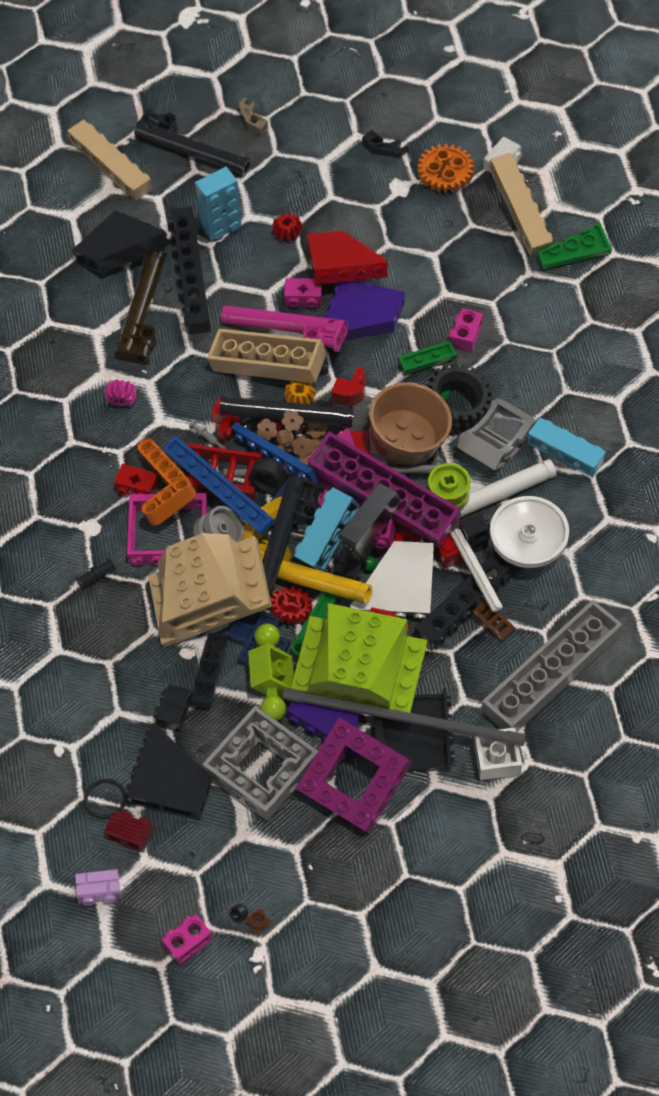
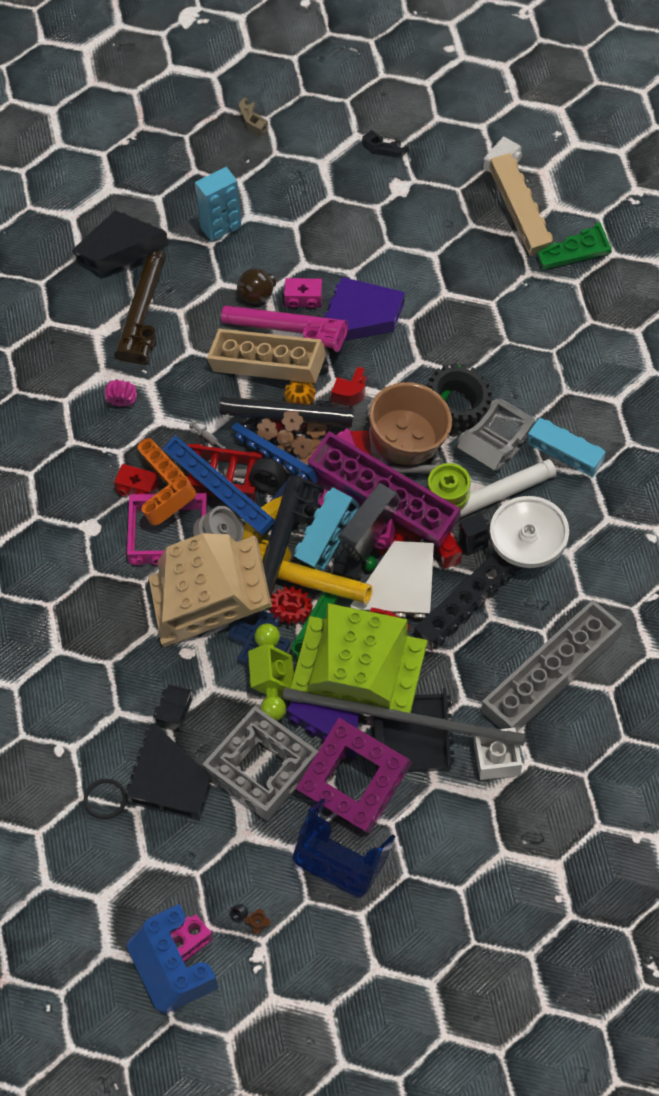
tan brick [68,119,151,201] -> none
lavender brick [75,869,121,906] -> none
black pin [76,559,116,589] -> none
dark red brick [104,811,154,853] -> none
black piece [134,108,251,176] -> none
black brick [169,207,211,335] -> none
black slope [191,633,228,709] -> none
red brick [211,398,241,444] -> none
red gear [272,212,302,243] -> none
red slope [307,230,388,285] -> none
green plate [398,341,457,375] -> none
orange gear [417,143,475,193] -> none
dark pink brick [448,308,483,353] -> none
white axle [451,529,502,612] -> none
reddish brown slope [472,600,515,642] -> none
none -> blue windscreen [127,904,218,1014]
none -> dark brown brick [237,268,276,305]
none -> clear blue windscreen [293,798,396,897]

